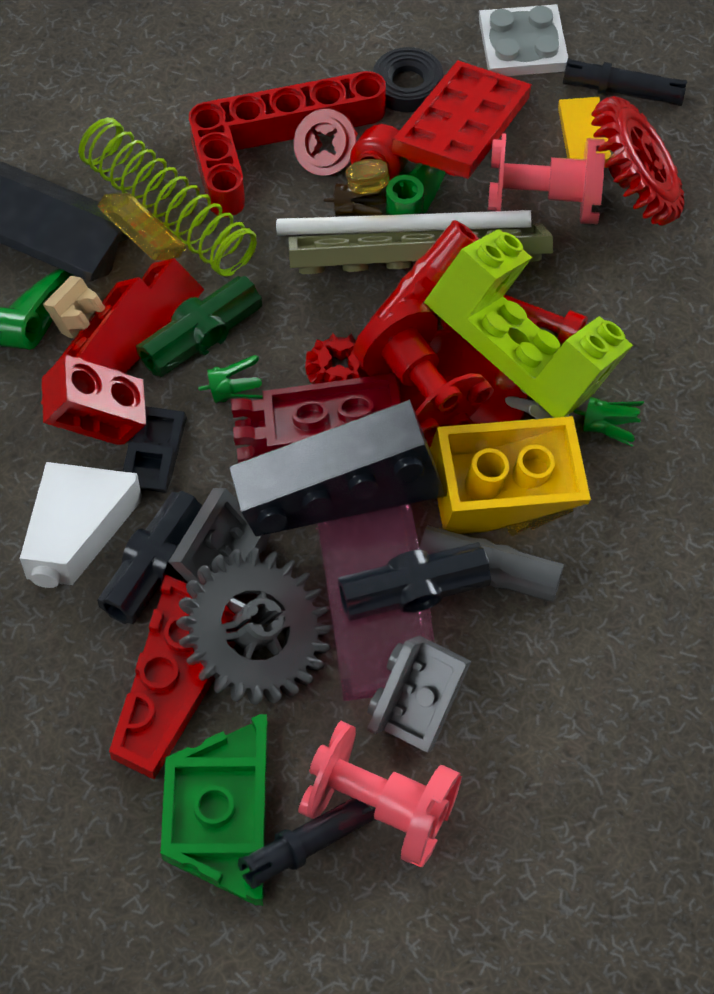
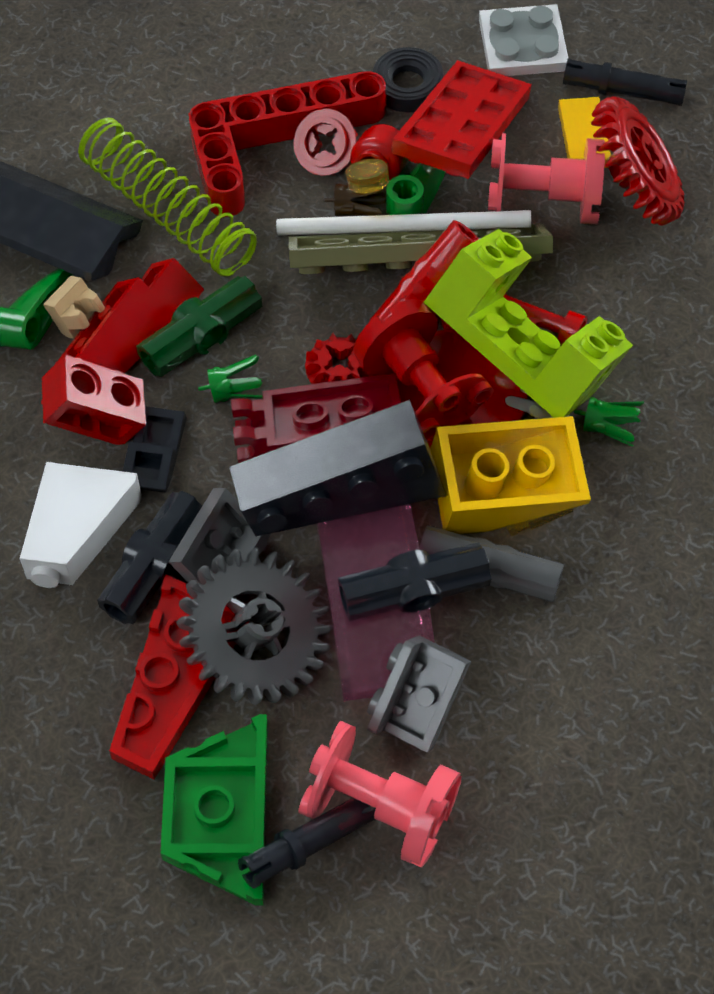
clear yellow tile [98,193,187,261] -> none

